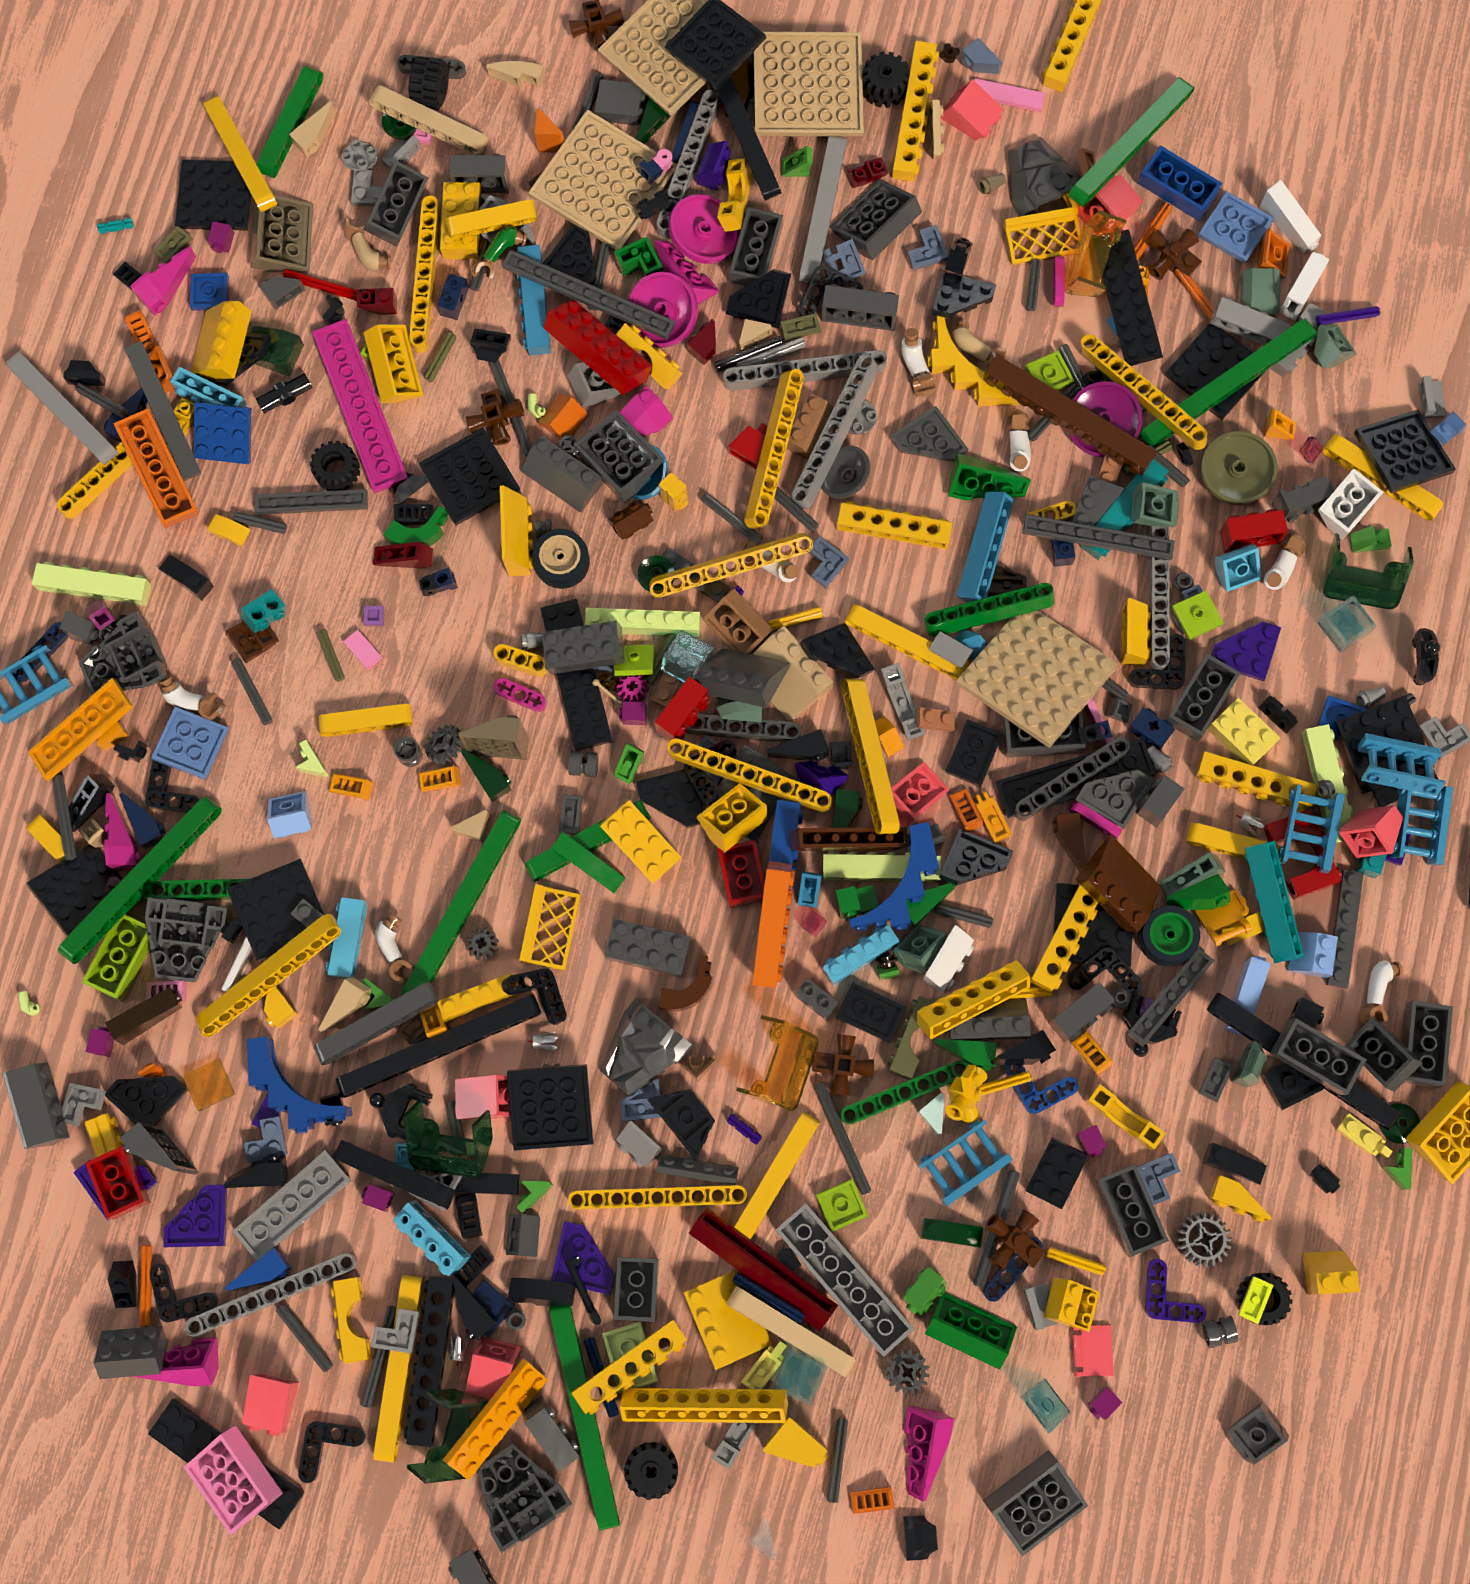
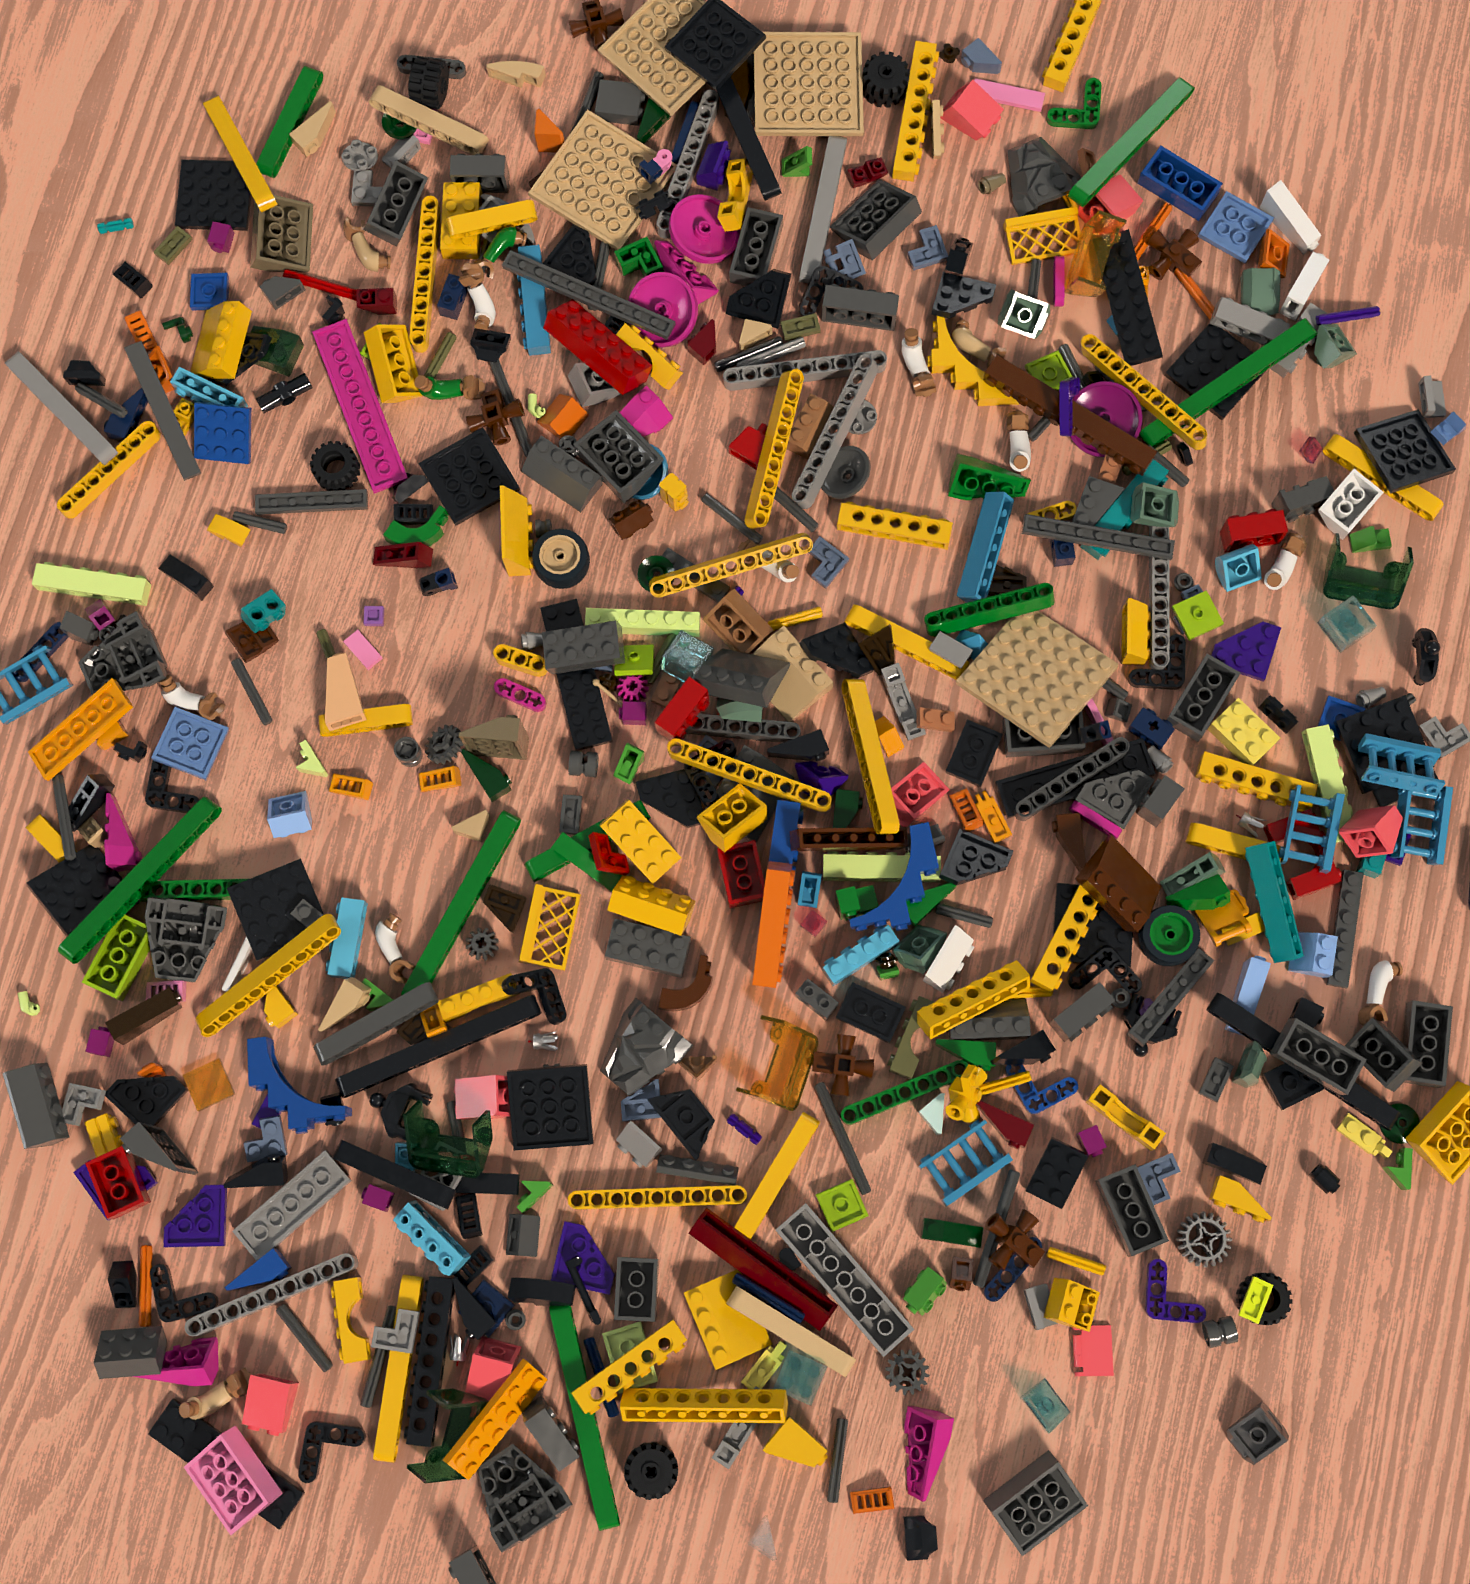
orange brick [113,408,199,529] -> none
dark blue slope [119,793,166,849] -> none
dark pink wedge [130,246,196,316] -> none
black bracket [222,917,243,944] -> none
black bracket [830,741,853,770] -> none
dark grey plate [890,406,968,462] -> none
green slope [925,1292,1017,1370] -> none
light orange slope [1071,1031,1113,1076] -> none
magenta brick [1088,1386,1123,1420] -> none
olive dish [1201,431,1278,505] -> none
light orange slope [1264,409,1296,440] -> none
yellow slope [1302,1251,1360,1294] -> none
dark grey plate [1317,780,1335,799] -> none
none -> dark green plate [162,317,193,343]
none -> piece [179,1368,251,1420]
none -> light nougat slope [325,652,367,731]
none -> piece [415,375,485,400]
none -> piece [459,263,496,330]
none -> dark brown wing [483,884,527,933]
none -> red plate [588,832,630,876]
none -> yellow brick [607,876,696,936]
none -> dark brown wing [858,624,896,676]
none -> reddish brown bracket [950,1257,973,1291]
none -> dark red slope [976,1101,1034,1150]
none -> sand green slope [997,289,1050,339]
none -> green beam [1046,78,1102,129]
none -> dark purple beam [1059,377,1080,436]

